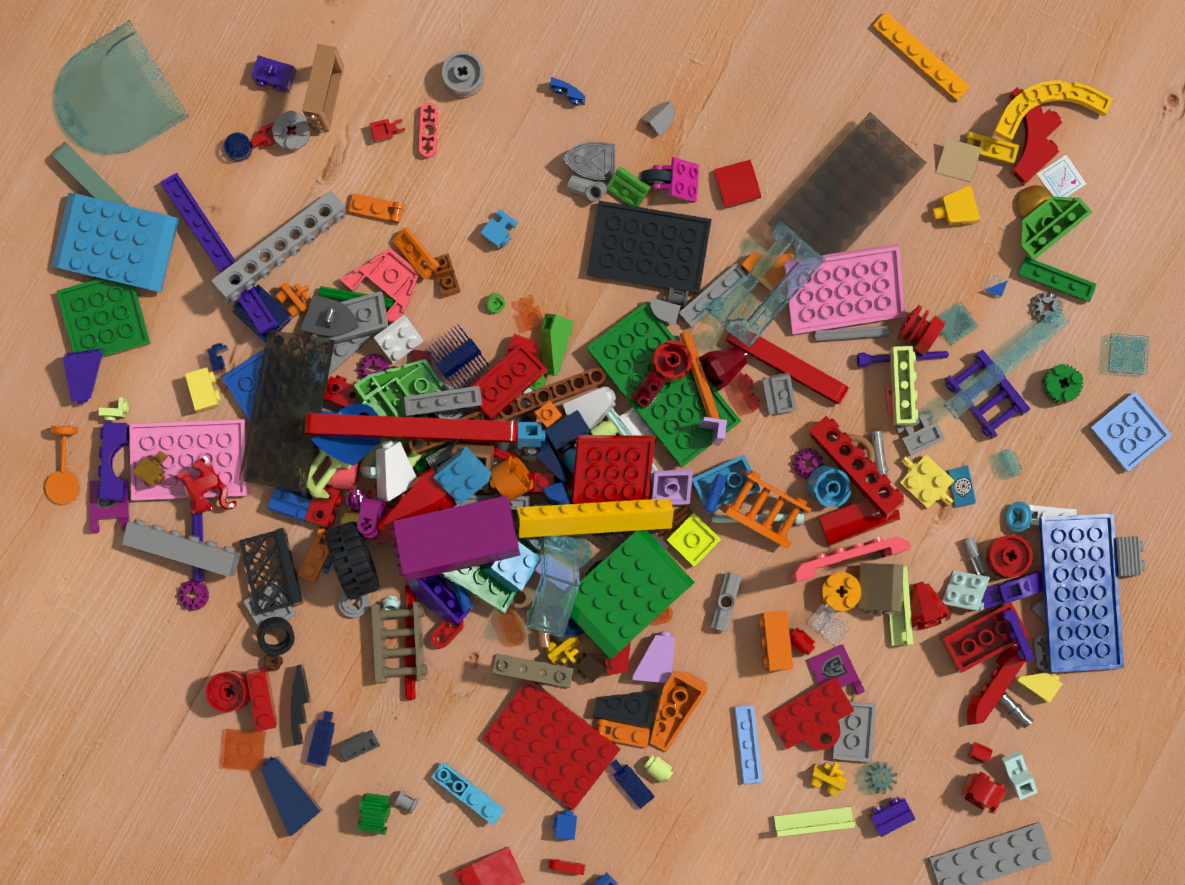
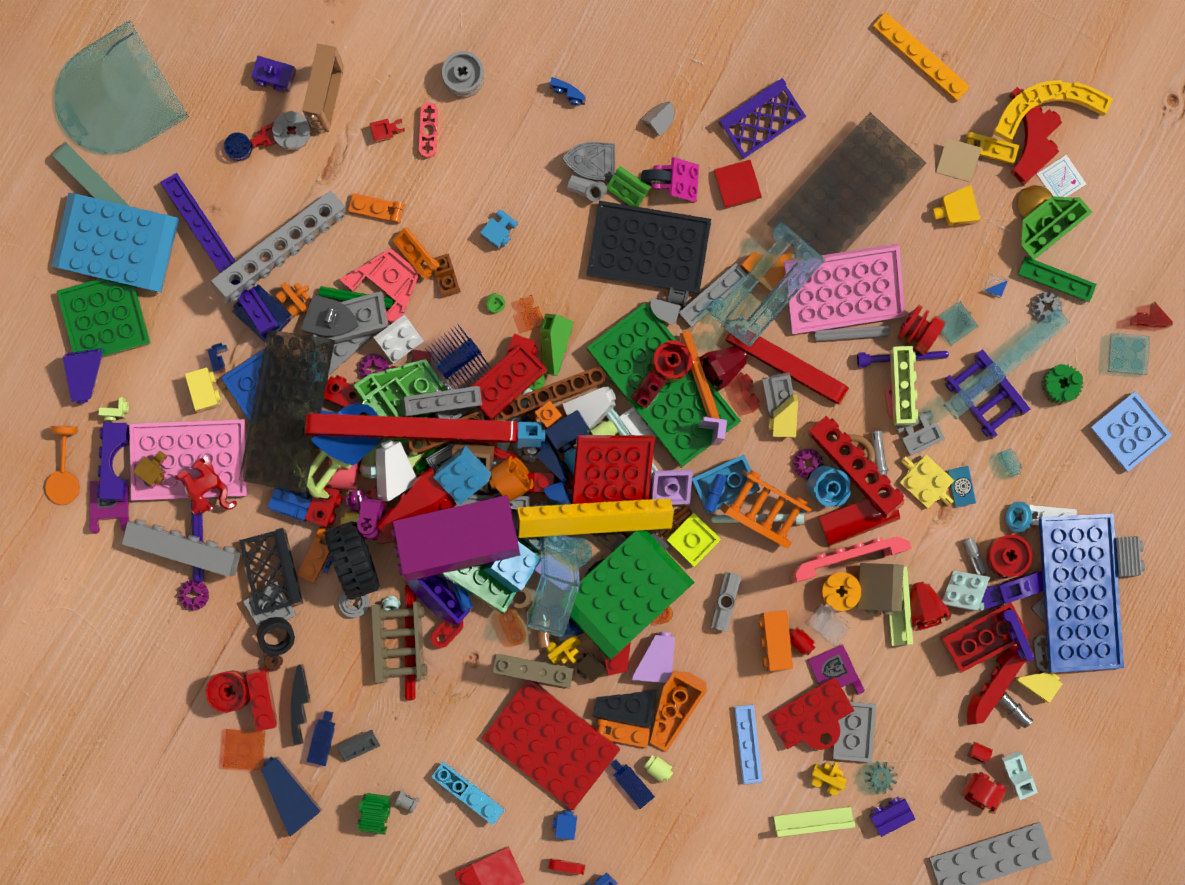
none -> dark purple fence [717,78,806,159]
none -> light yellow slope [769,394,798,437]
none -> clear red slope [1130,302,1173,328]

